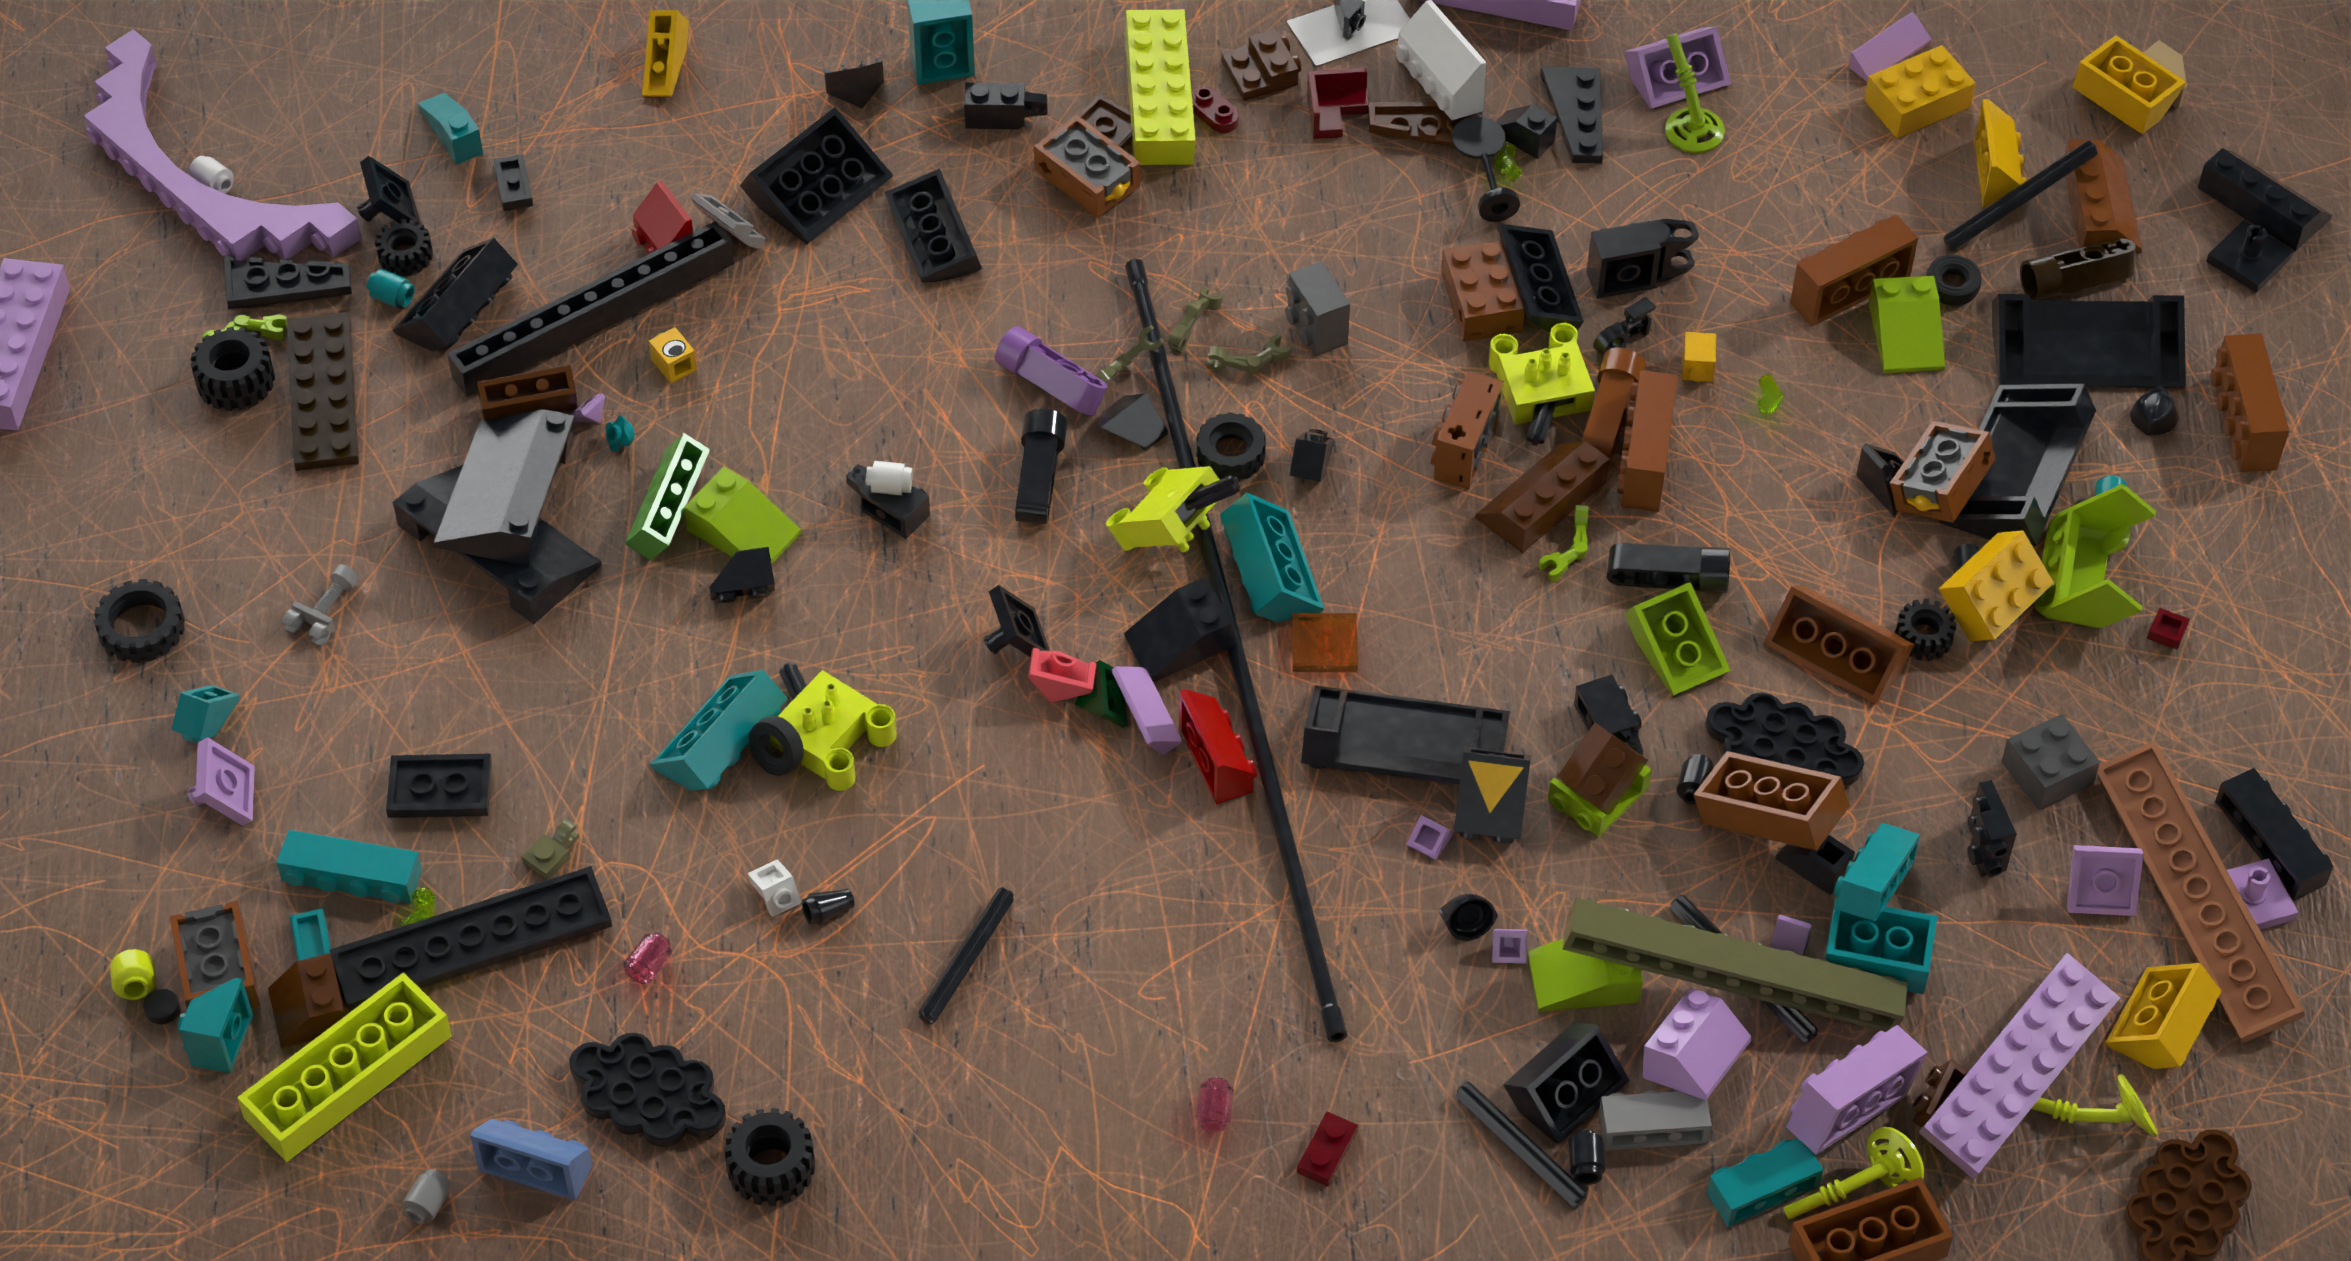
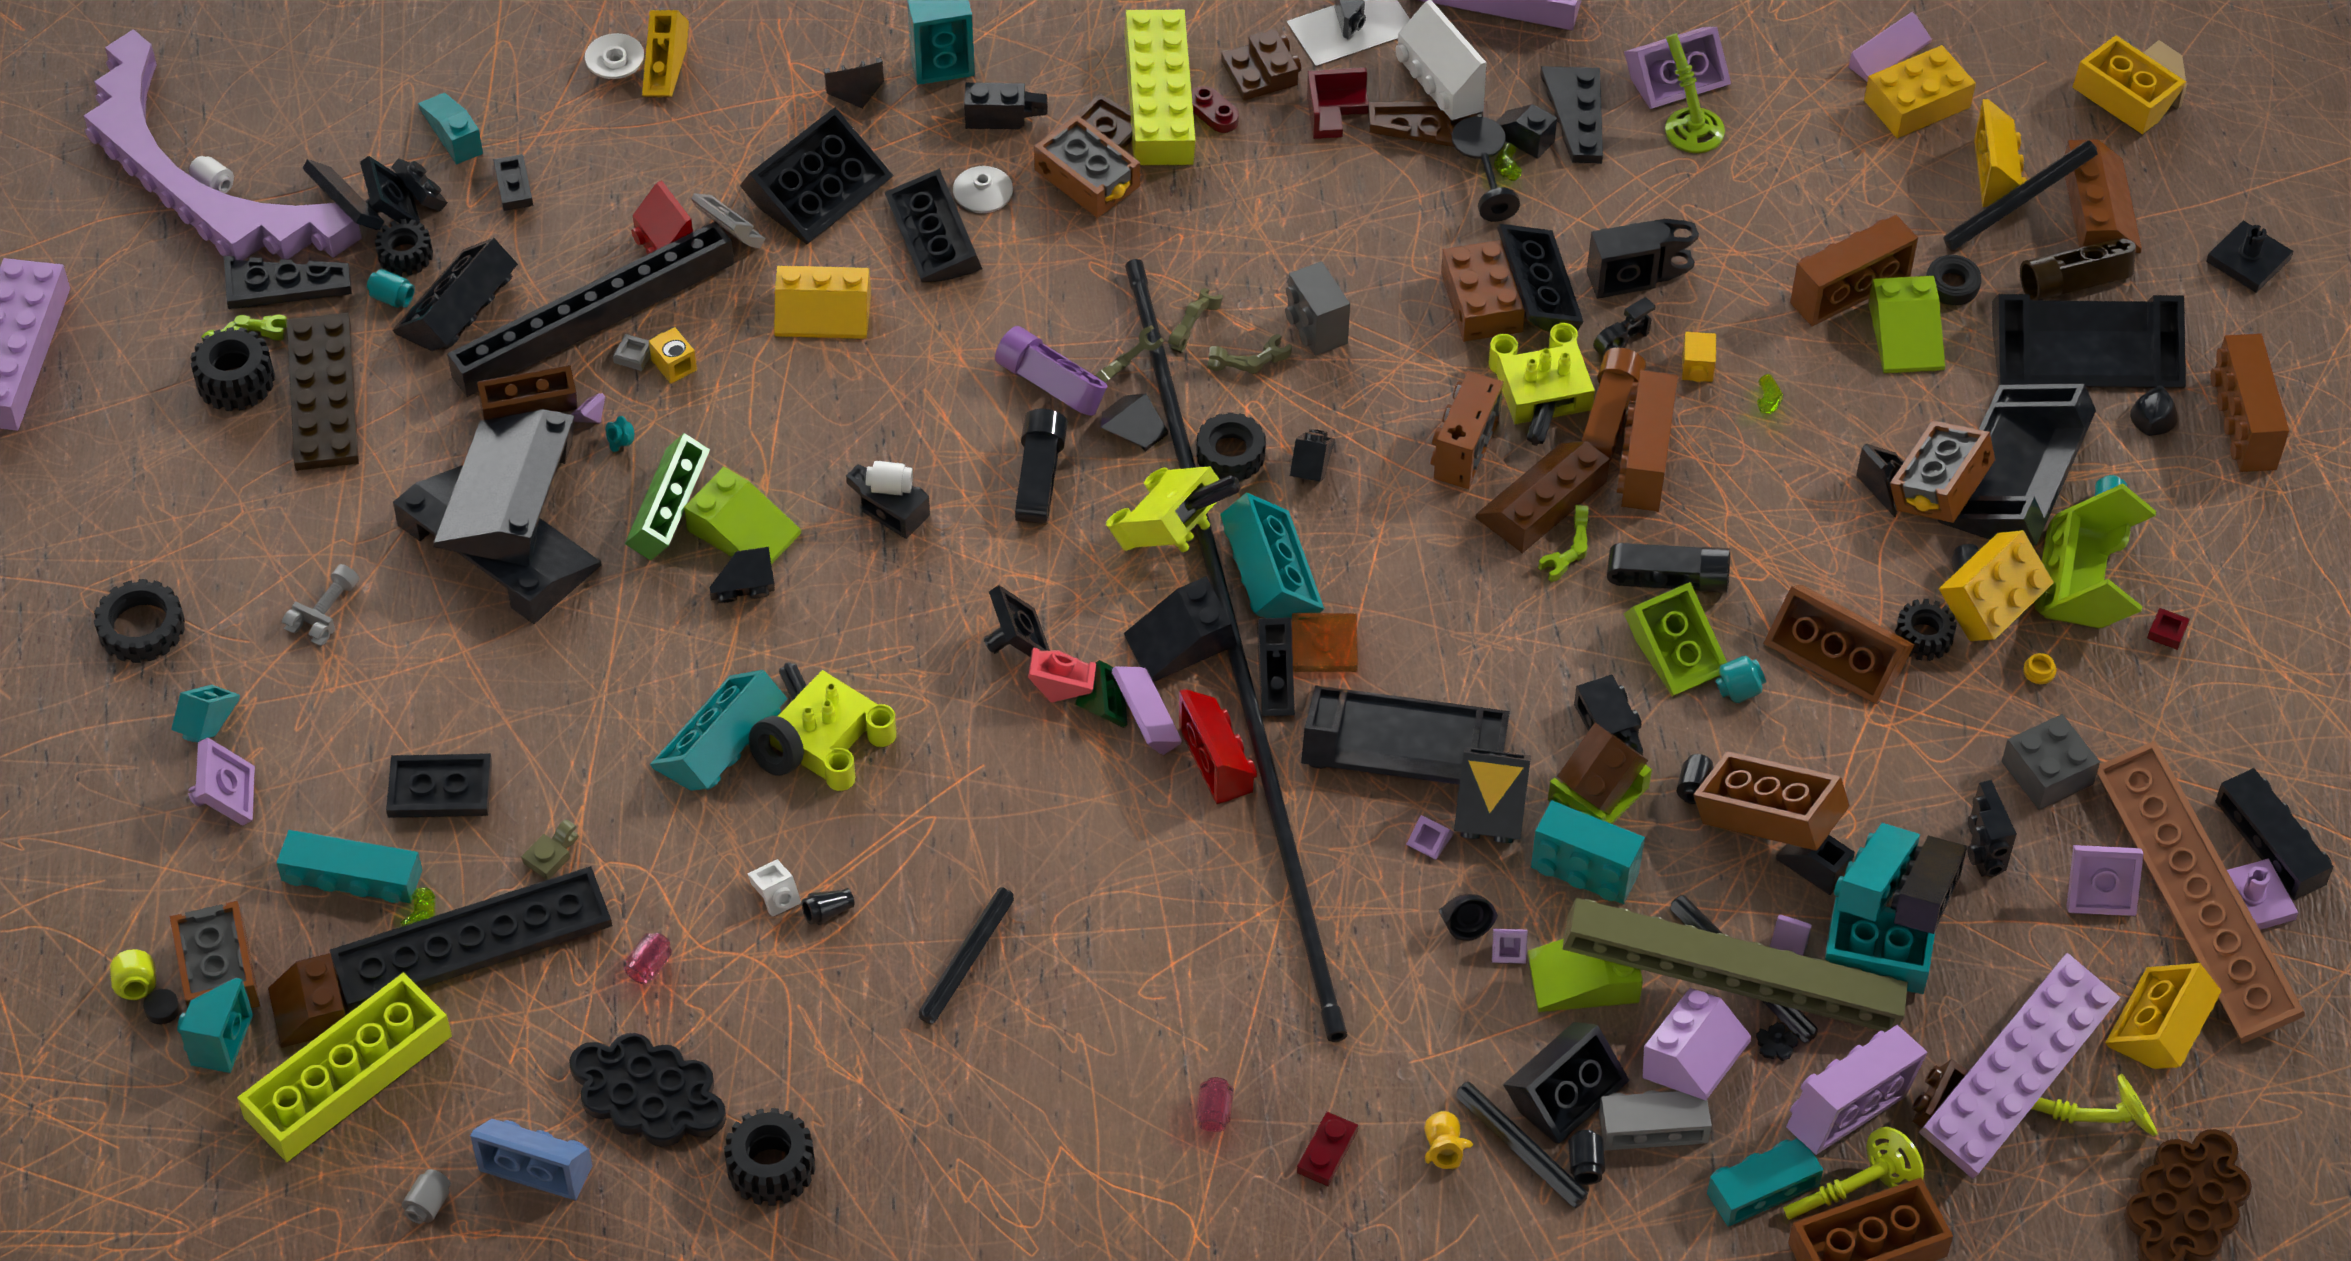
teal tile [289,908,334,964] -> none
black plate [1705,692,1864,785] -> none
black slope [2198,148,2332,252] -> none
none -> black tile [303,159,385,230]
none -> black plate [391,158,448,212]
none -> white dish [585,33,644,79]
none -> light grey tile [613,334,651,371]
none -> yellow slope [774,266,871,339]
none -> white dish [953,166,1013,213]
none -> black slope [1257,618,1295,717]
none -> yellow animal [1424,1111,1473,1169]
none -> teal brick [1531,800,1645,904]
none -> teal head [1715,656,1766,703]
none -> black plant [1756,1022,1798,1061]
none -> black brick [1891,835,1967,934]
none -> yellow plate [2023,653,2057,684]

